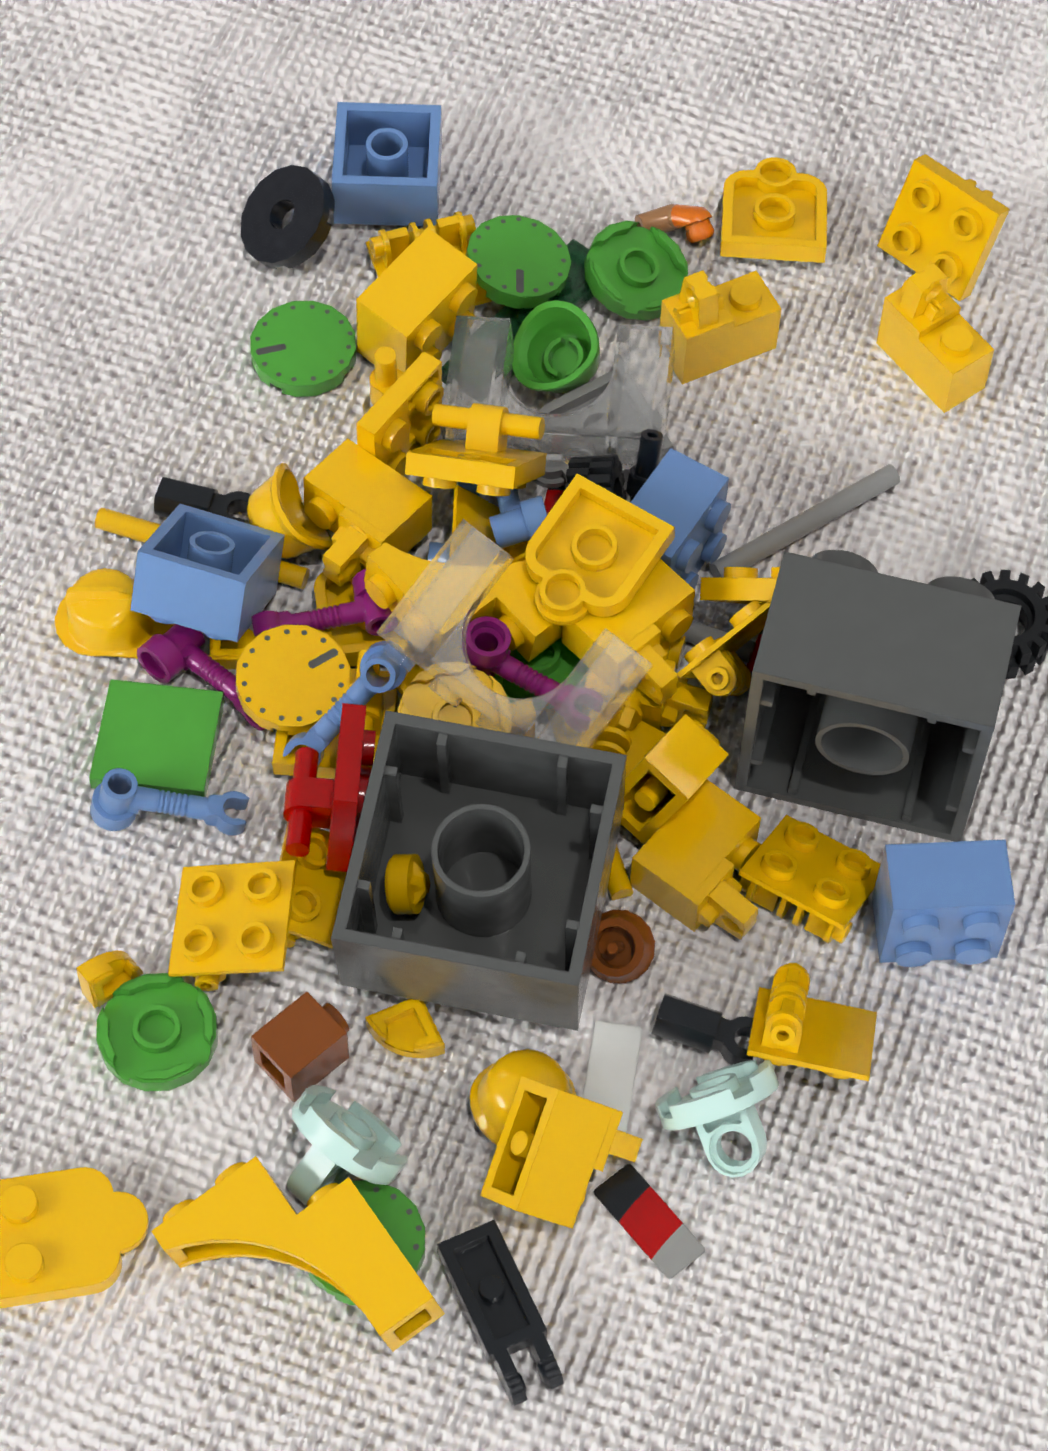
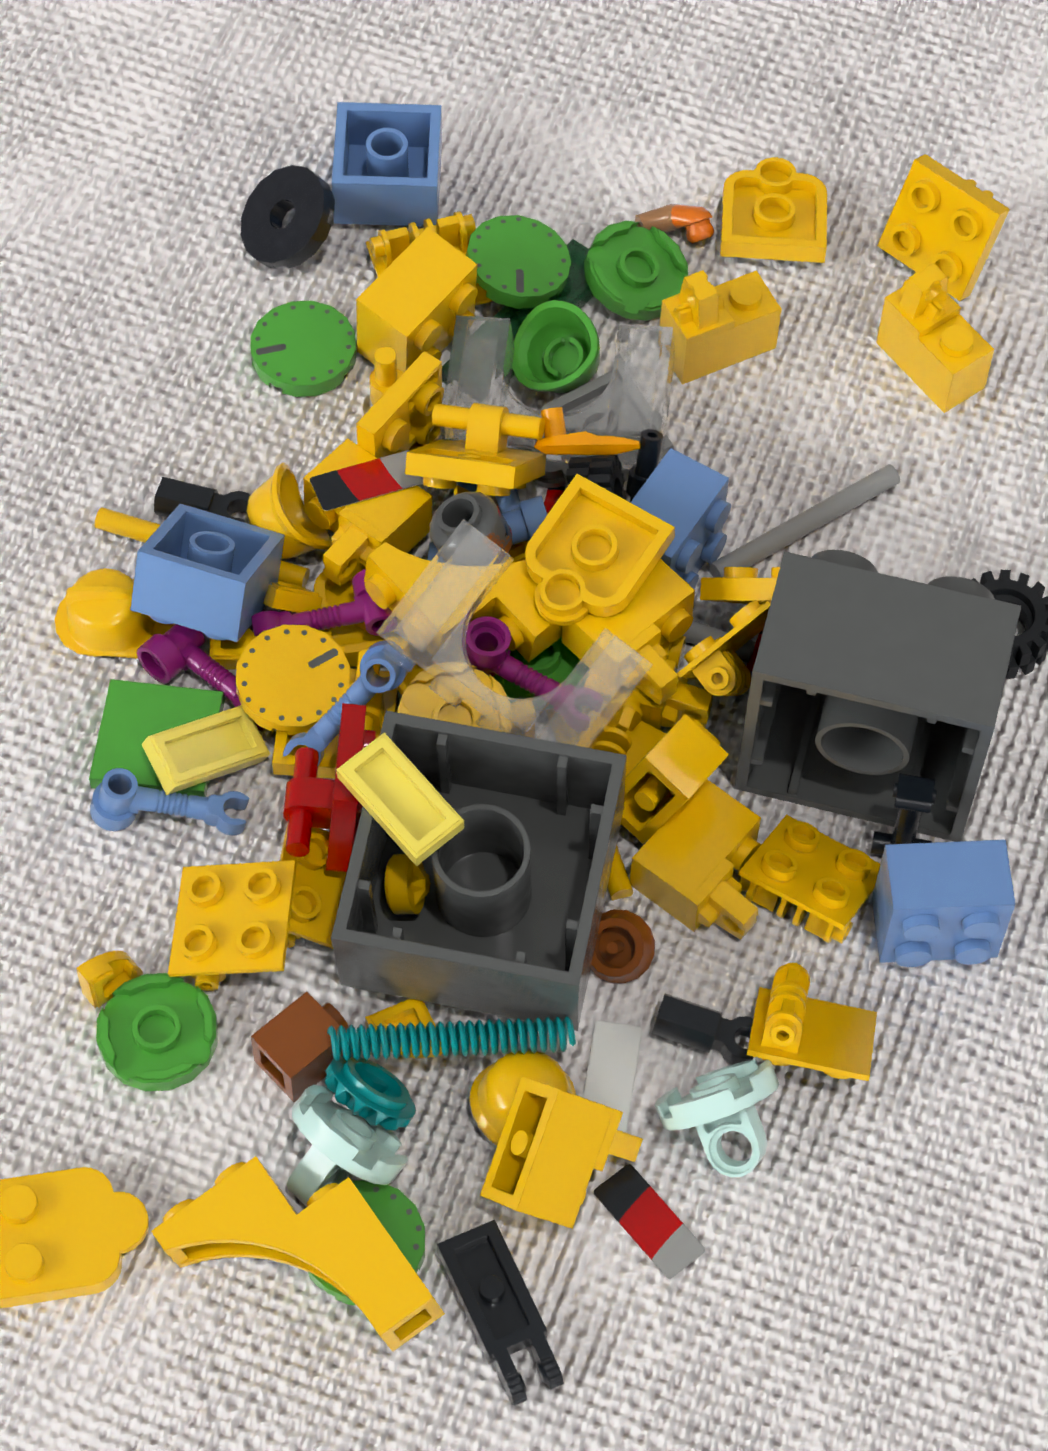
none -> light yellow tile [141,705,270,795]
none -> yellow tile [263,581,323,613]
none -> sticker [310,450,423,511]
none -> teal gear [324,1056,416,1131]
none -> teal piece [327,1016,576,1062]
none -> light yellow tile [336,732,464,866]
none -> dark grey head [430,491,513,567]
none -> light orange bar [534,407,641,456]
none -> black piece [870,773,937,856]

